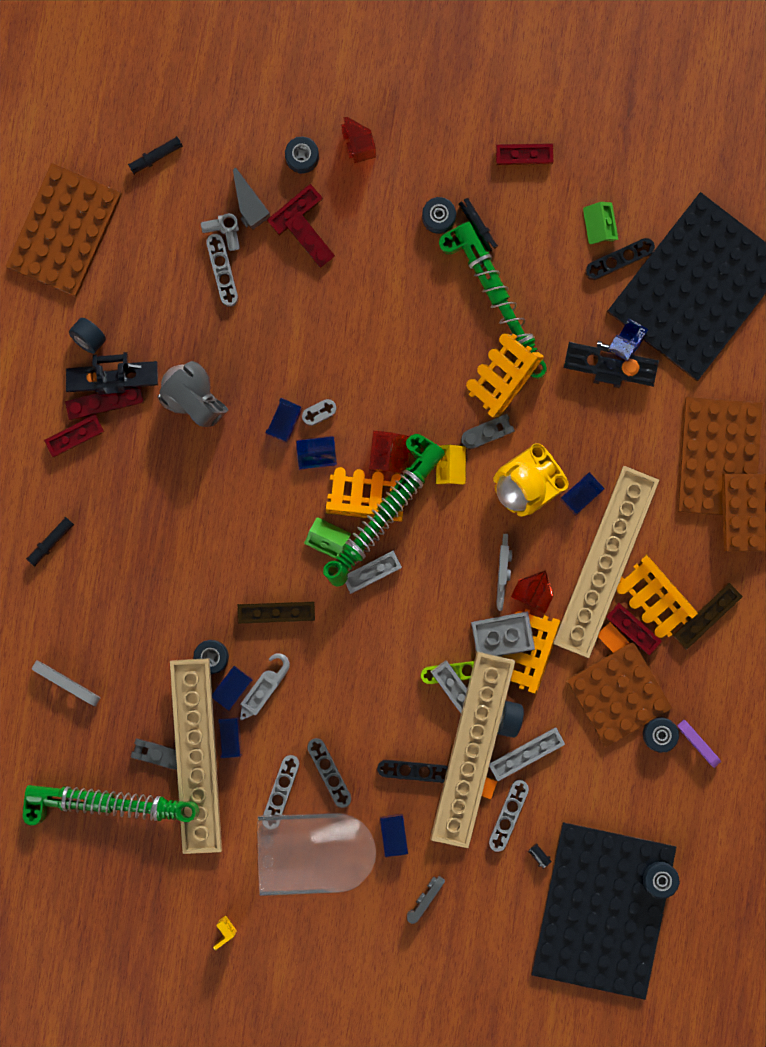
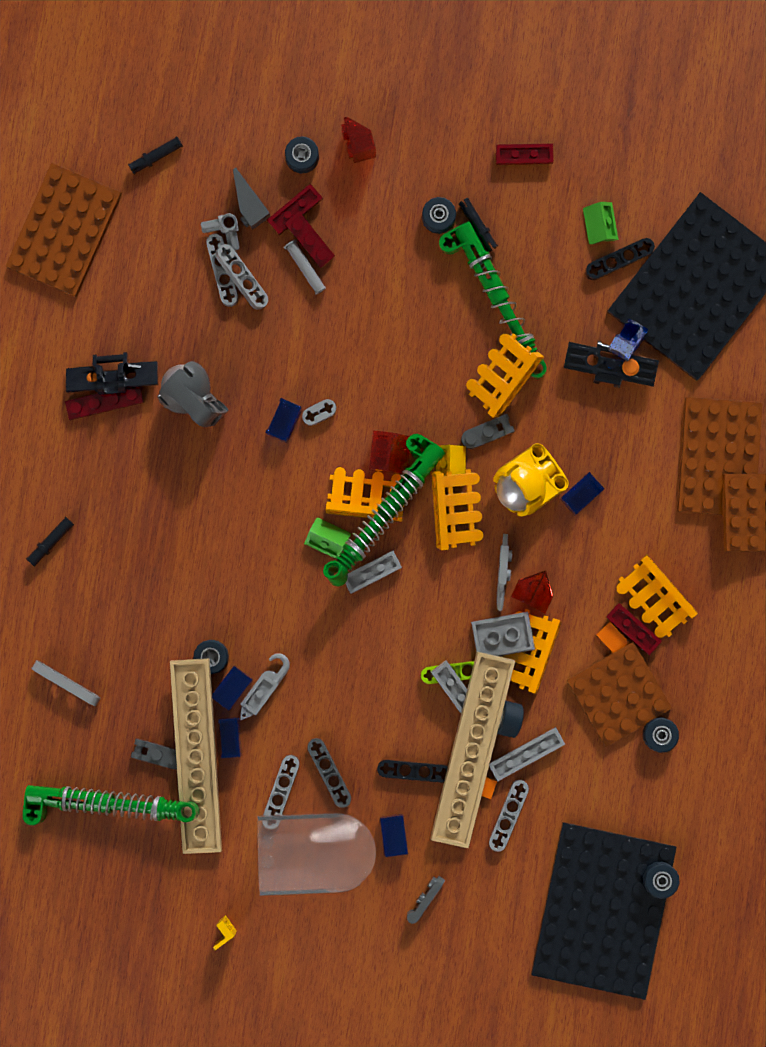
dark red plate [44,414,105,458] -> none
black wheel [69,318,106,354] -> none
dark brown plate [237,602,315,624] -> none
clear blue panel [296,436,337,470] -> none
black pin [528,843,552,869] -> none
tan plate [553,466,659,658] -> none
dark brown plate [673,583,743,649] -> none
medium lavender beam [677,720,721,768] -> none
none -> light grey beam [215,244,268,310]
none -> light grey pin [284,239,326,294]
none -> light orange fence [431,469,483,550]

